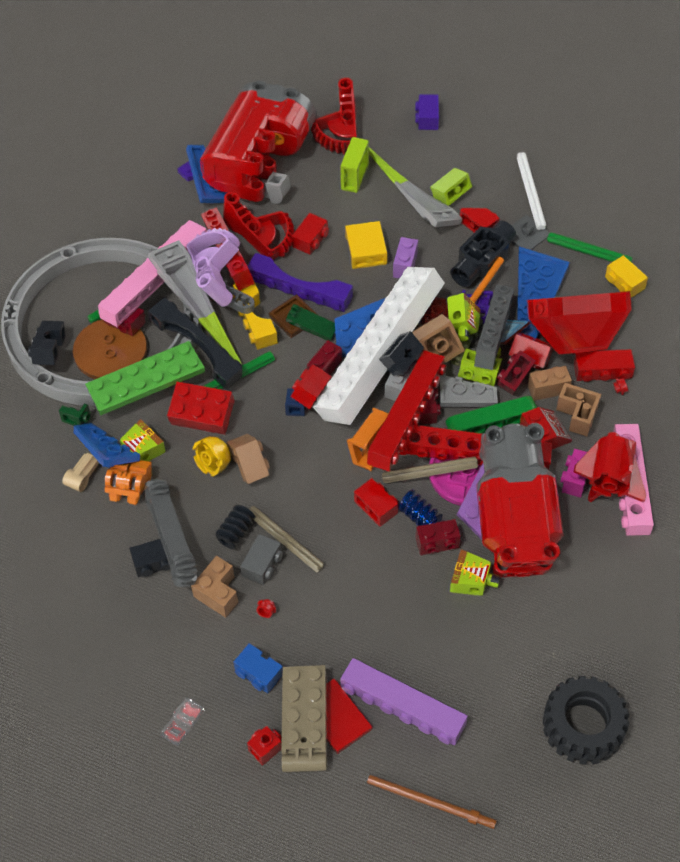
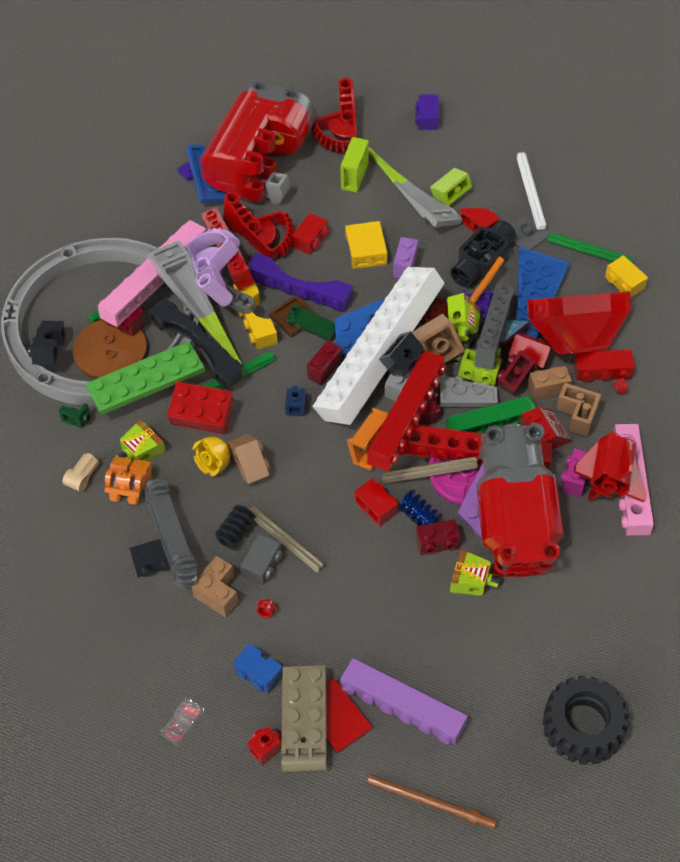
blue wing [73,423,140,467] -> none
red brick [291,364,332,409] -> none

